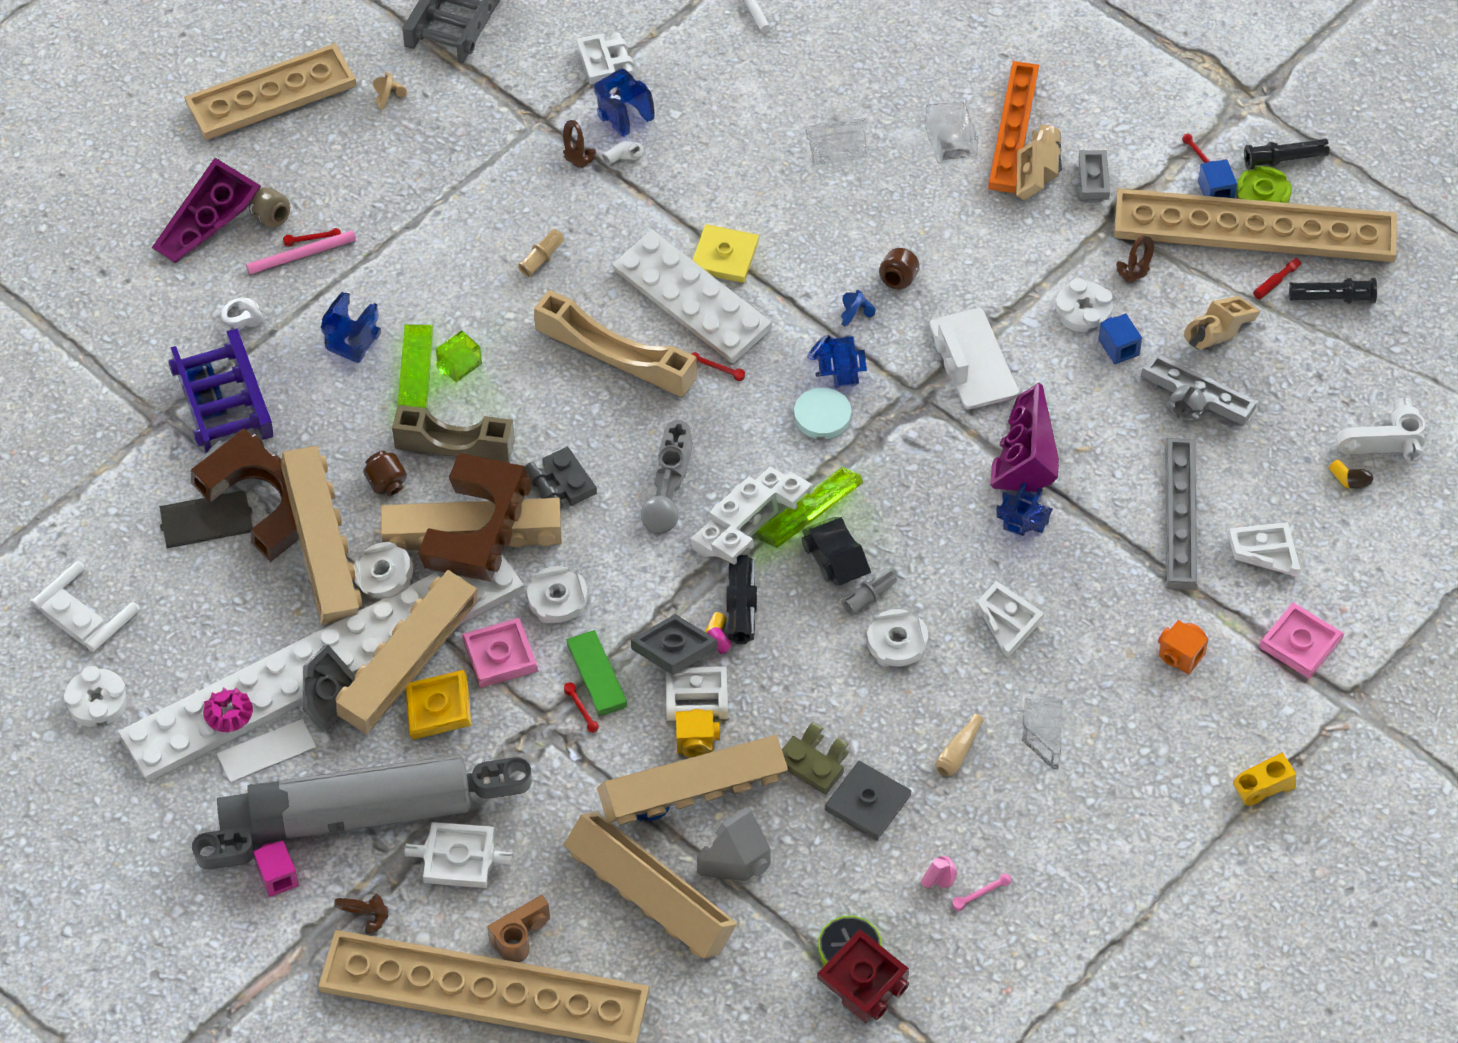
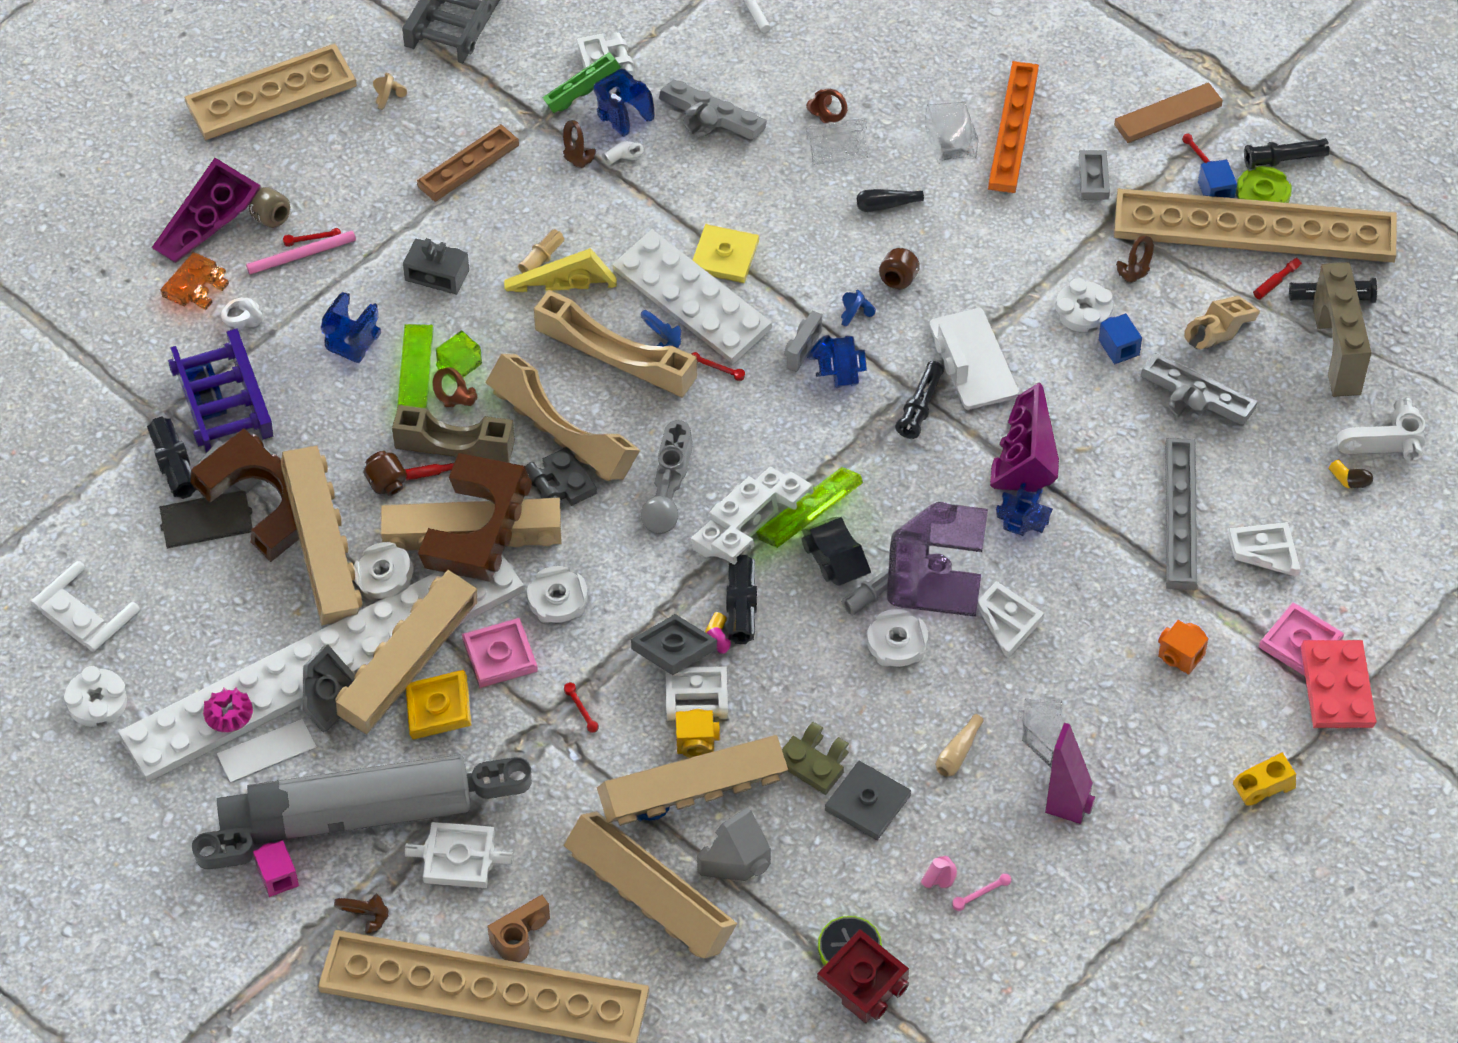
bright green tile [566,630,627,717] -> none
light aqua tile [794,387,852,439] -> none
tan plate [1016,125,1062,200] -> none
none -> black piece [147,416,197,499]
none -> clear orange plate [160,252,229,310]
none -> dark grey brick [403,238,470,295]
none -> red piece [405,463,454,481]
none -> medium nougat tile [417,124,519,202]
none -> copper piece [432,367,477,407]
none -> tan arch [485,354,640,481]
none -> light yellow wing [504,248,617,292]
none -> bright green plate [542,52,621,113]
none -> blue piece [641,310,682,348]
none -> light grey plate [659,79,767,140]
none -> light grey plate [784,310,823,372]
none -> copper piece [806,88,848,123]
none -> black piece [856,189,924,212]
none -> clear purple windscreen [887,502,988,617]
none -> black pin [895,361,944,439]
none -> magenta wedge [1045,722,1096,824]
none -> medium nougat tile [1114,82,1223,143]
none -> coral plate [1300,640,1376,728]
none -> dark tan arch [1312,262,1371,397]

